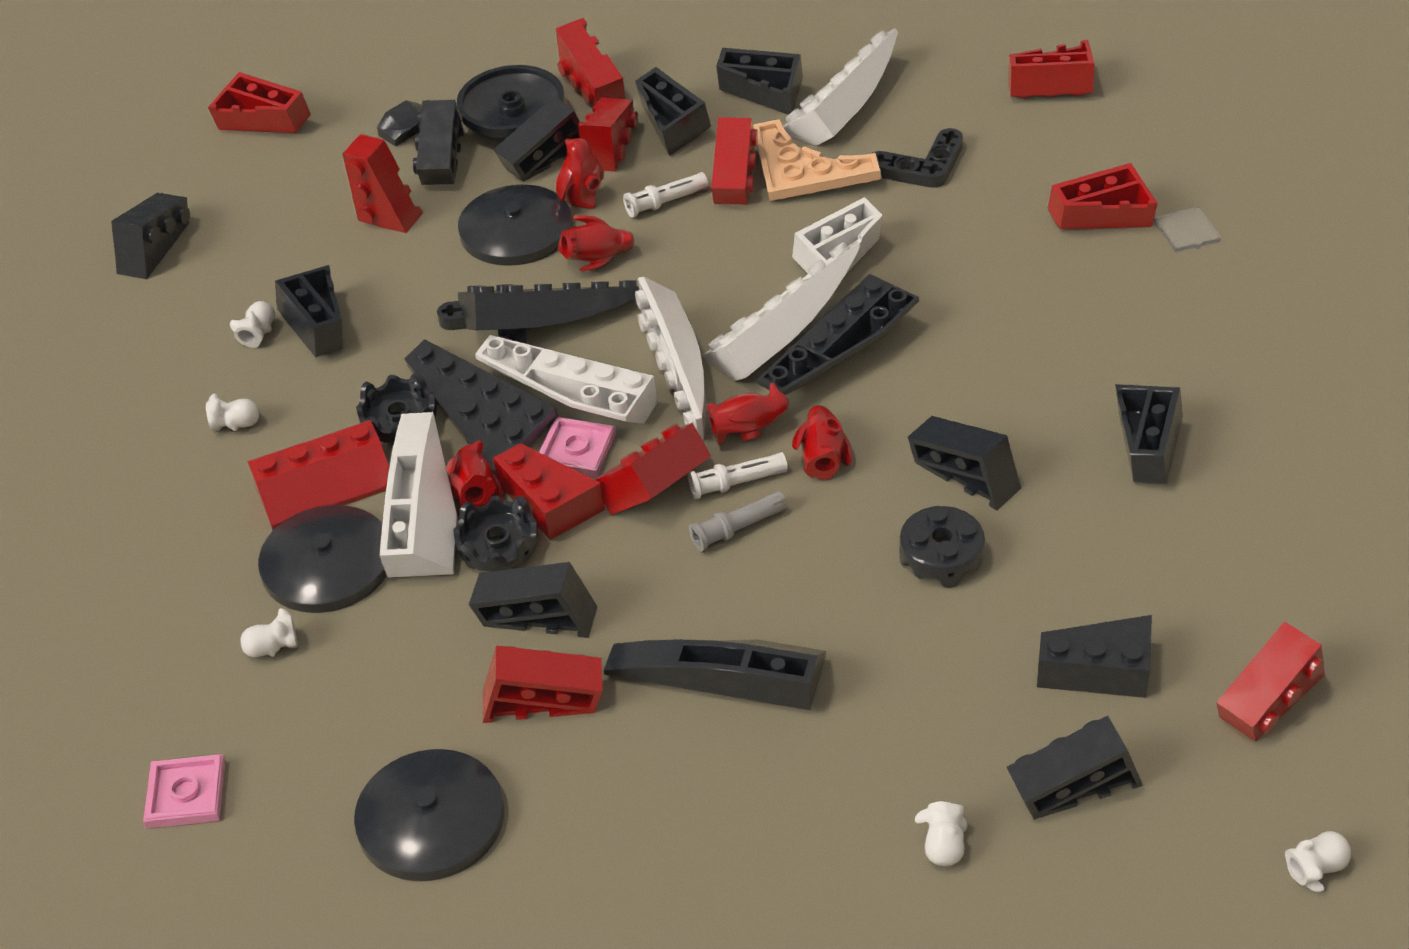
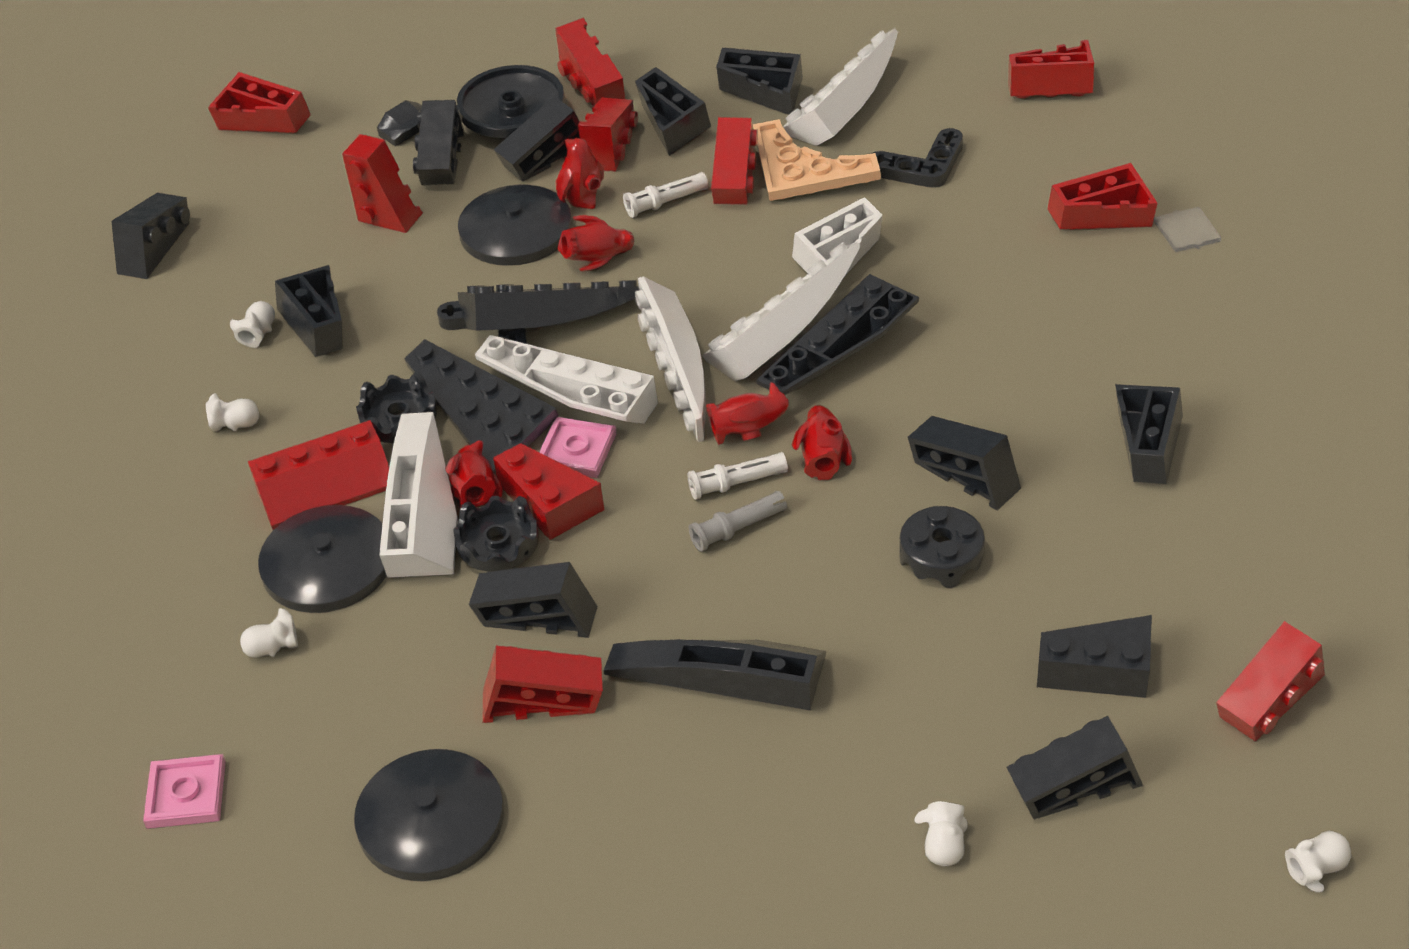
red wedge [594,423,711,515] -> none

